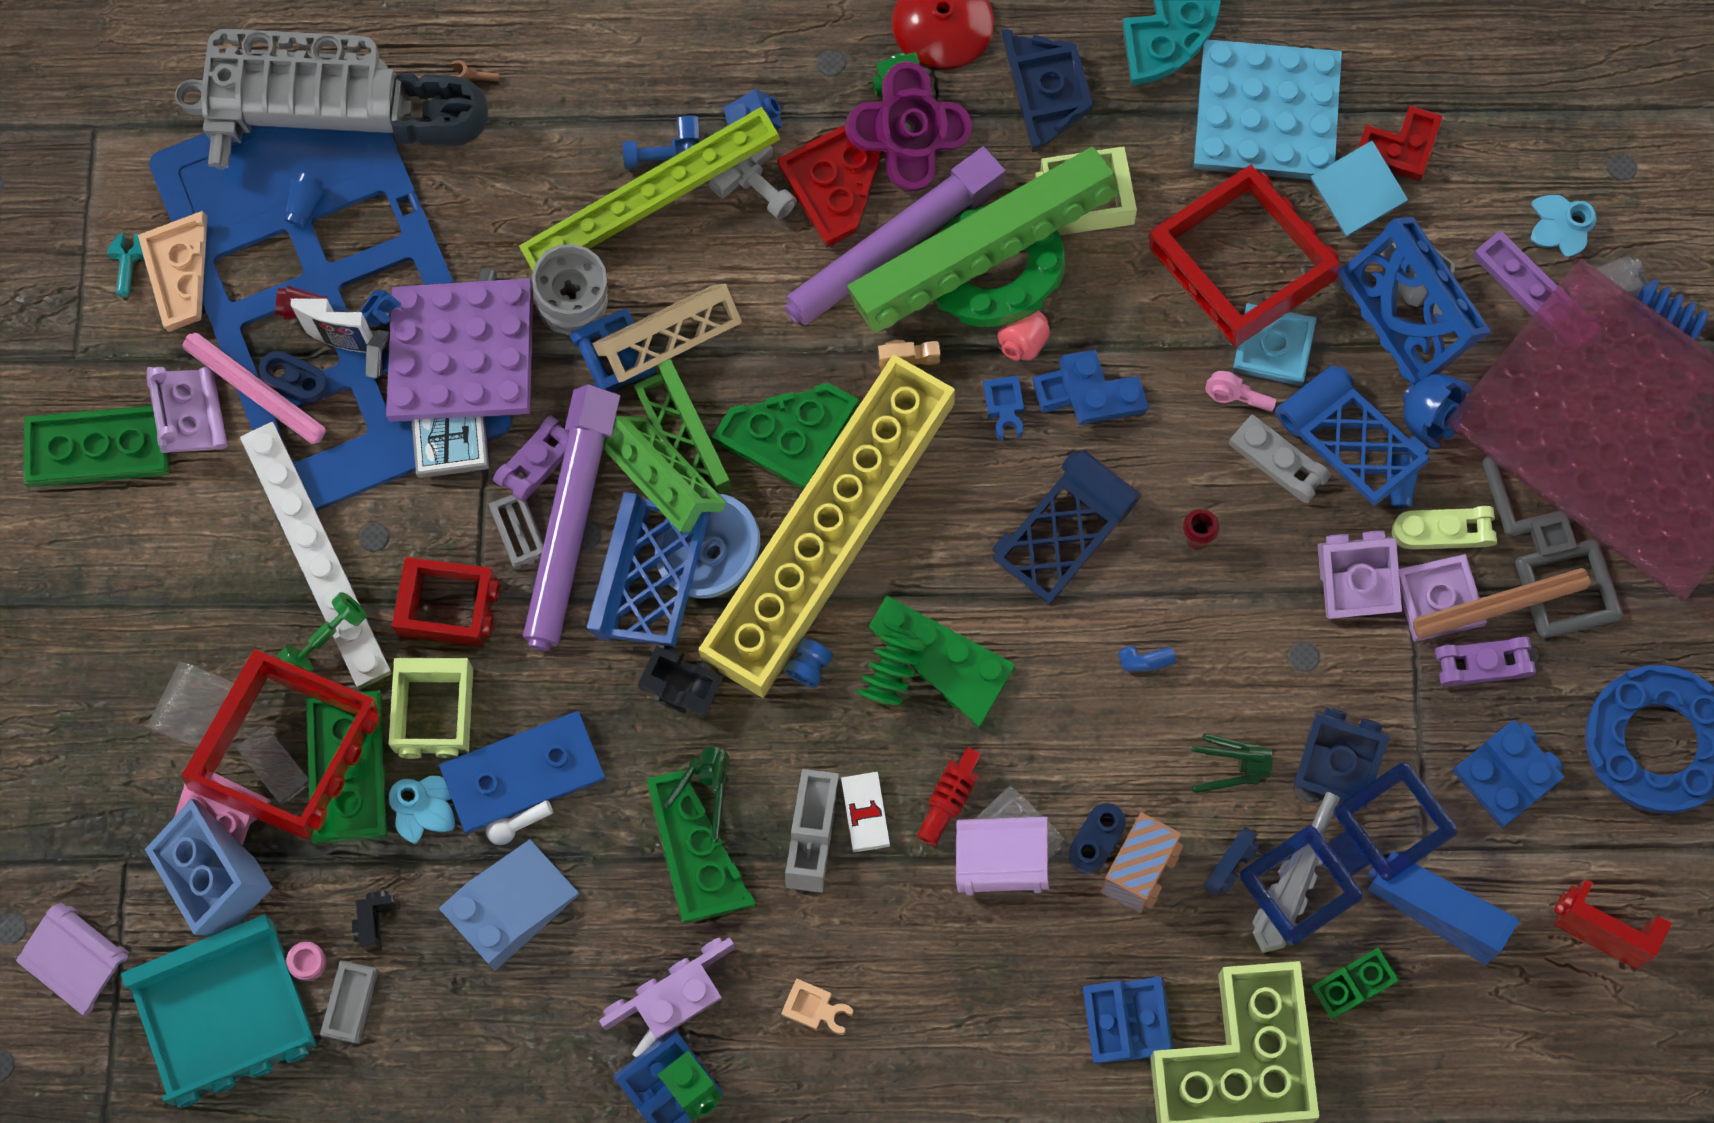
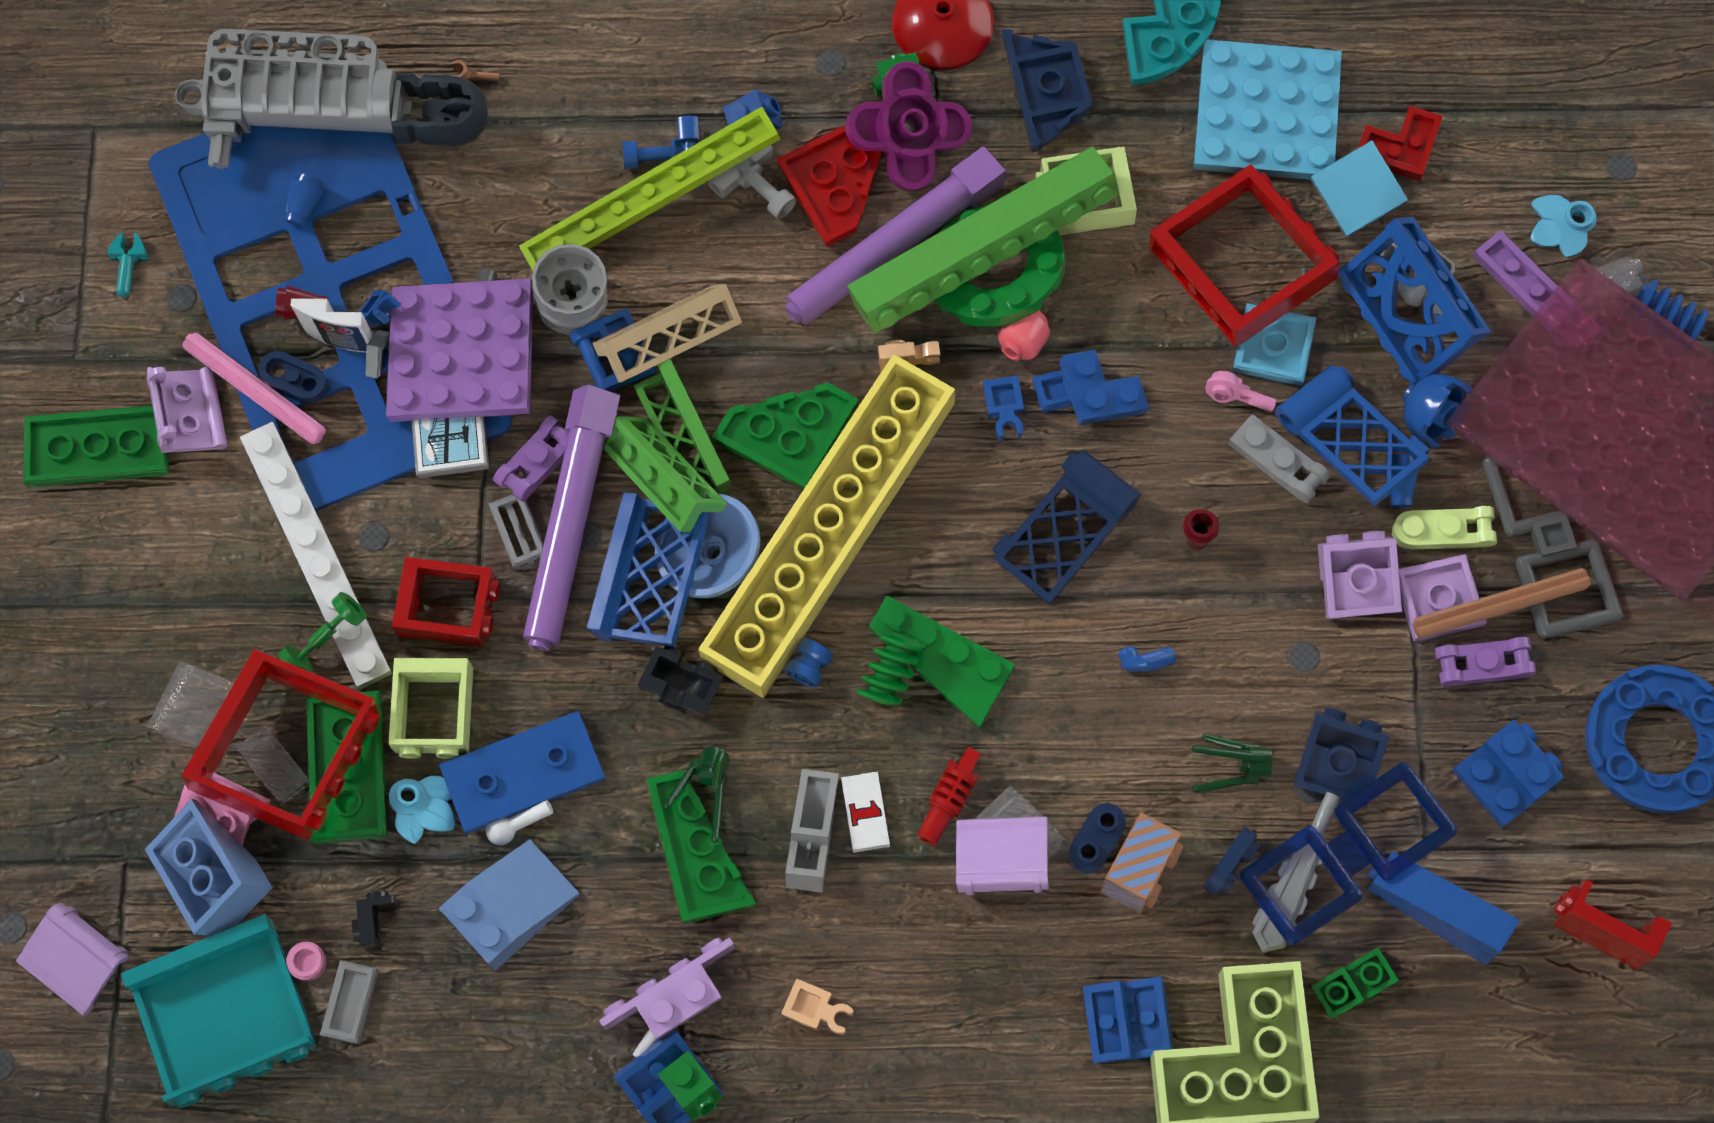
light nougat wing [138,211,208,332] -> none

